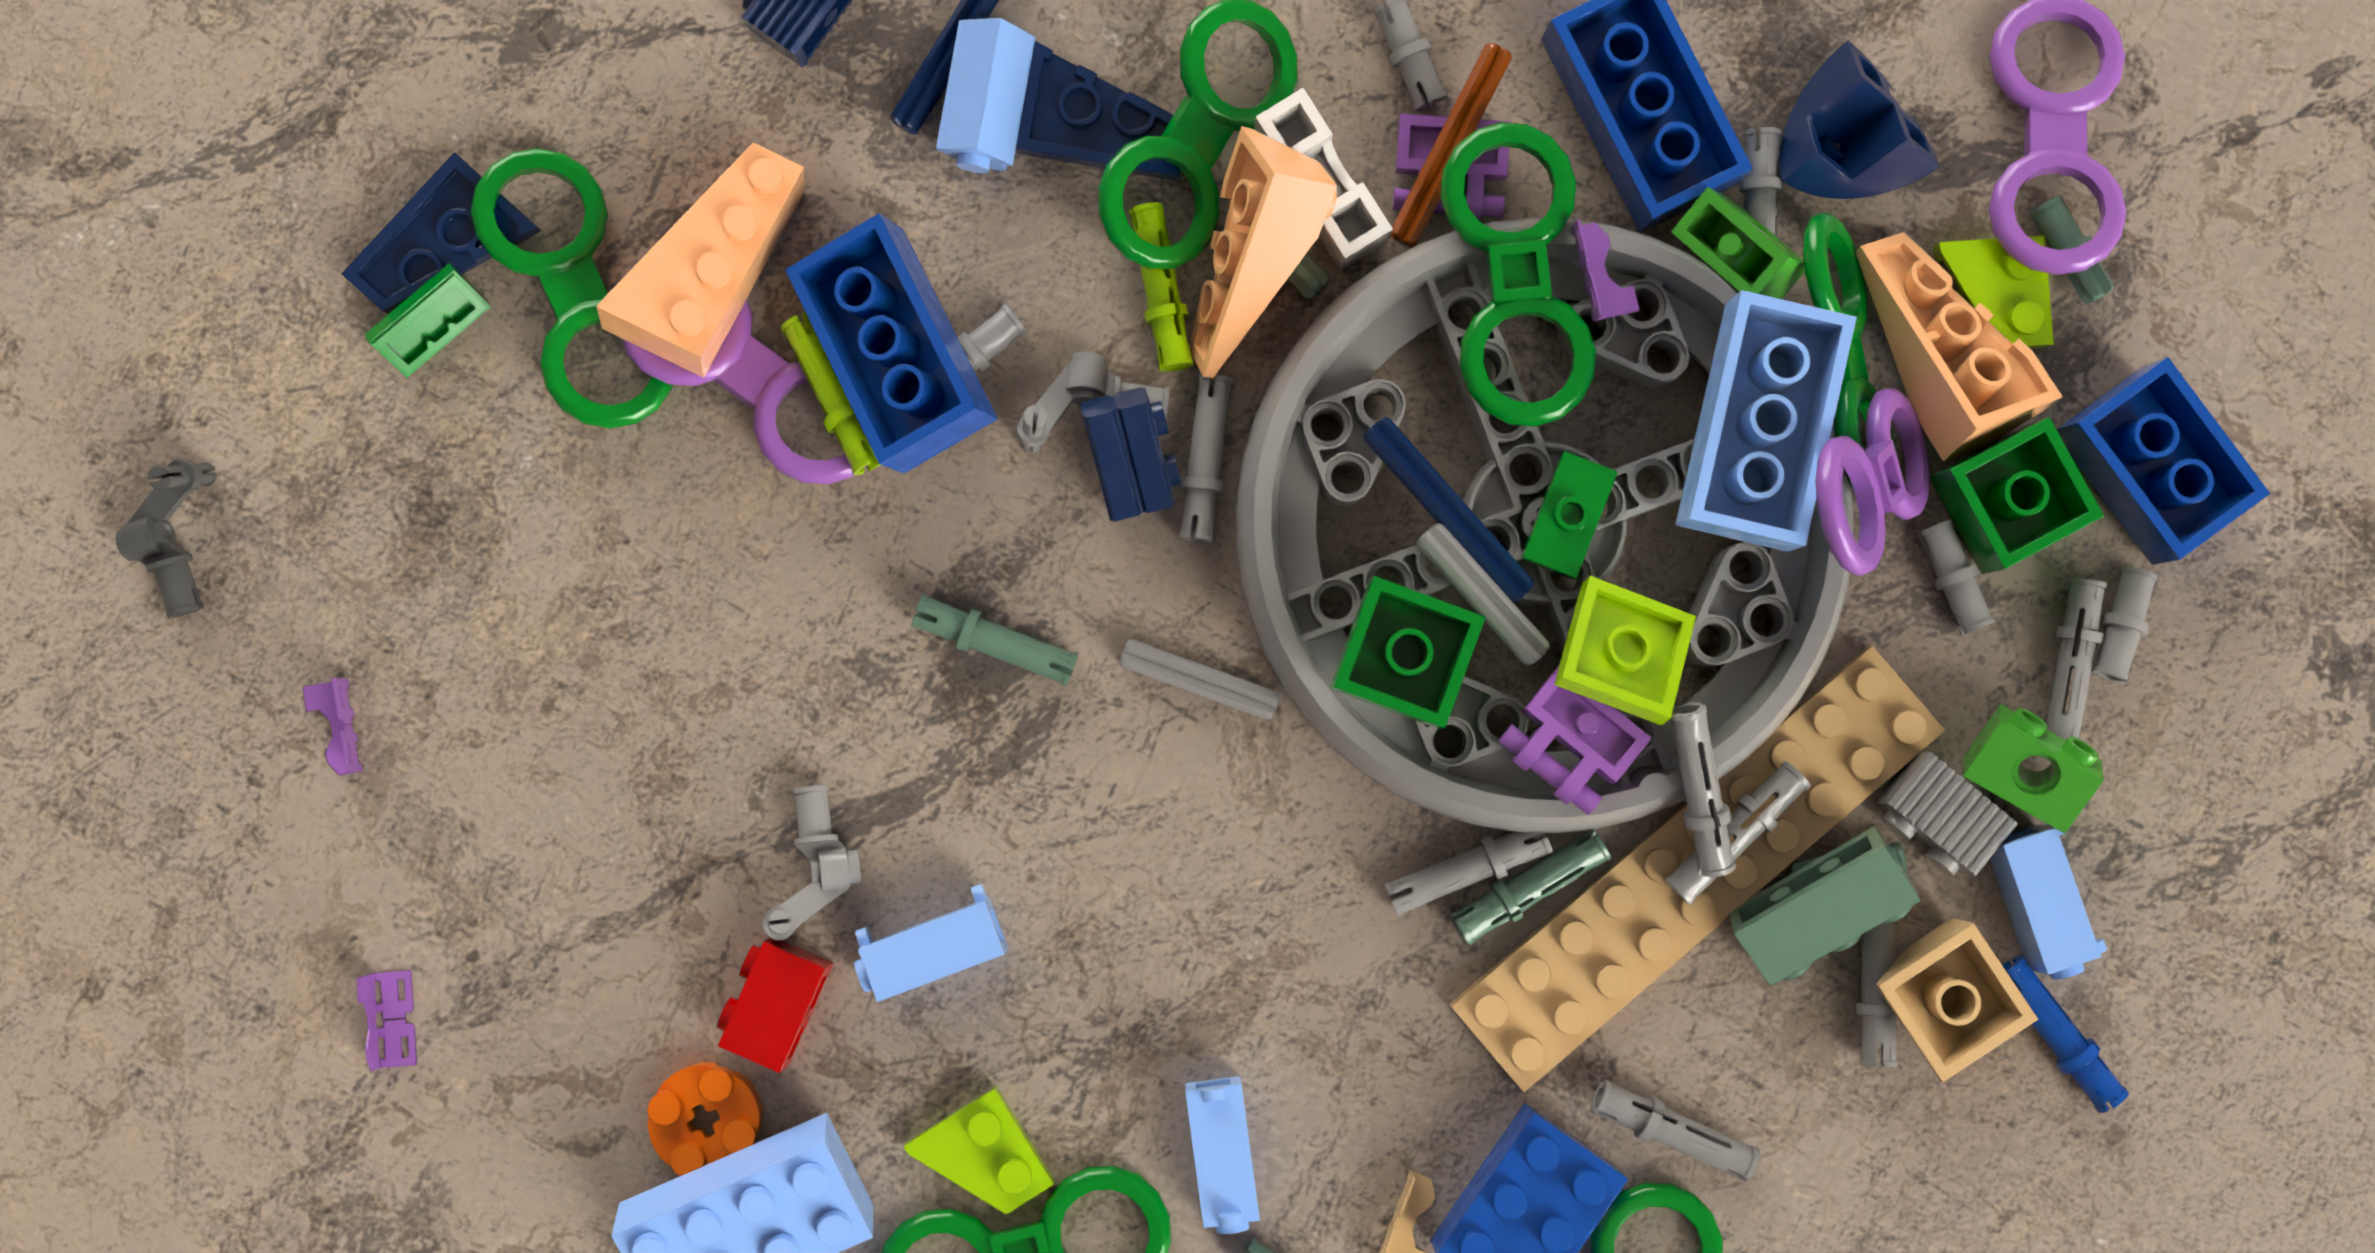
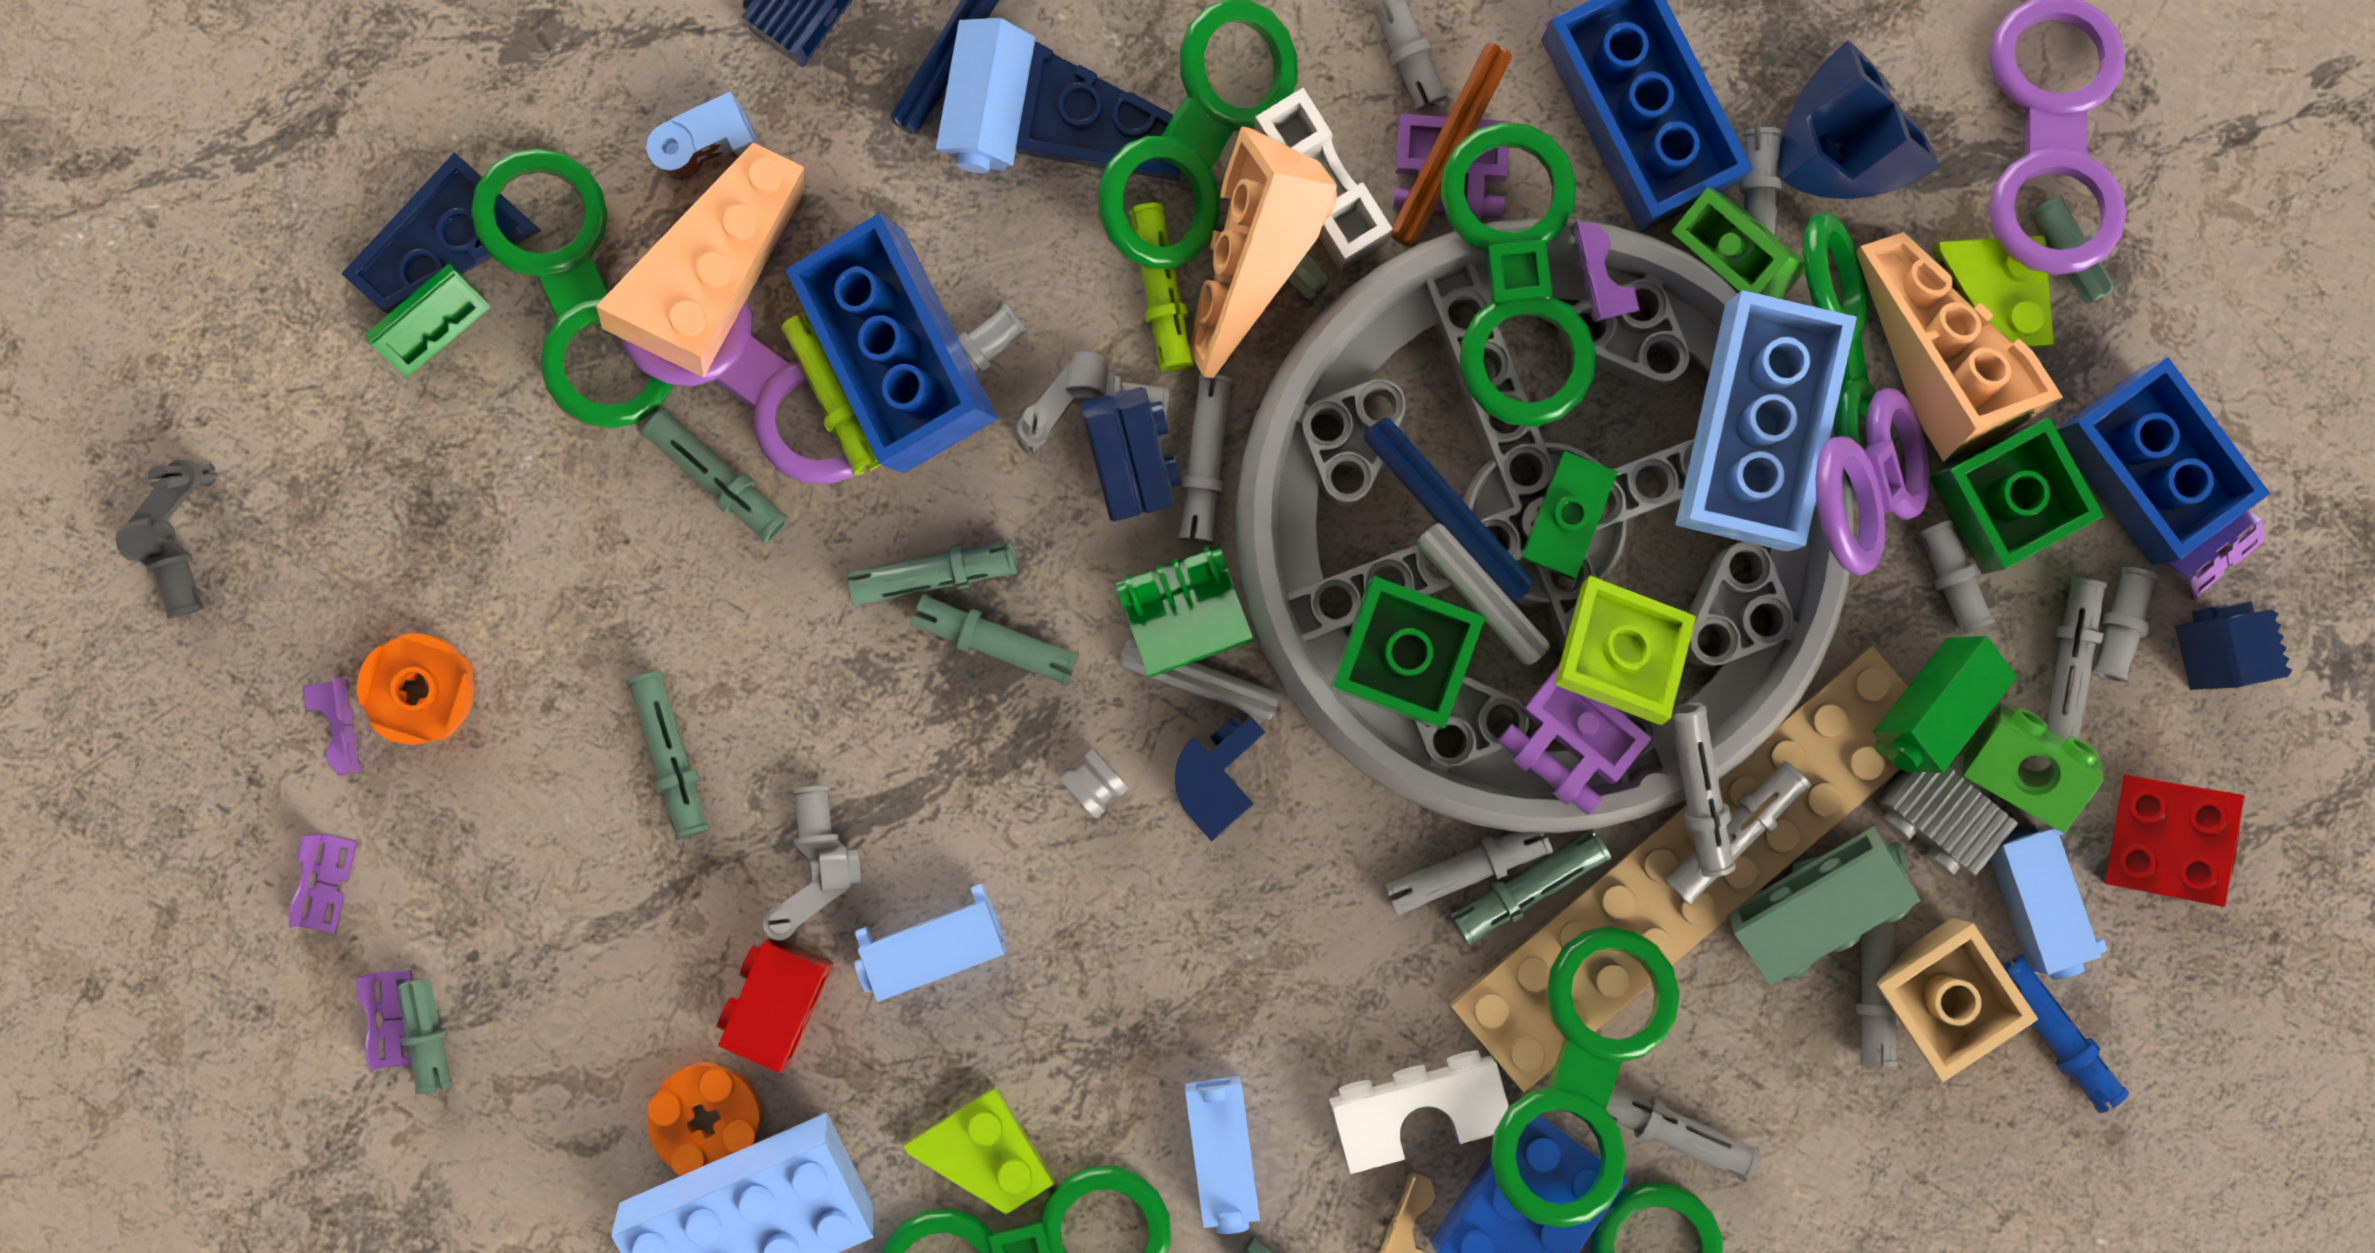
none -> medium lavender piece [289,833,357,934]
none -> orange plate [356,633,475,745]
none -> sand green axle [397,979,453,1094]
none -> sand green pin [626,670,710,840]
none -> sand green pin [642,409,789,543]
none -> light blue leg [646,92,759,181]
none -> sand green pin [848,539,1019,607]
none -> light grey wheel [1060,748,1130,819]
none -> hinge [1115,546,1254,678]
none -> dark blue brick [1175,715,1266,842]
none -> white arch [1329,1050,1509,1174]
none -> green bar [1490,926,1680,1228]
none -> green brick [1872,636,2018,773]
none -> red plate [2104,774,2245,908]
none -> medium lavender piece [2166,511,2264,600]
none -> dark blue brick [2175,601,2292,690]

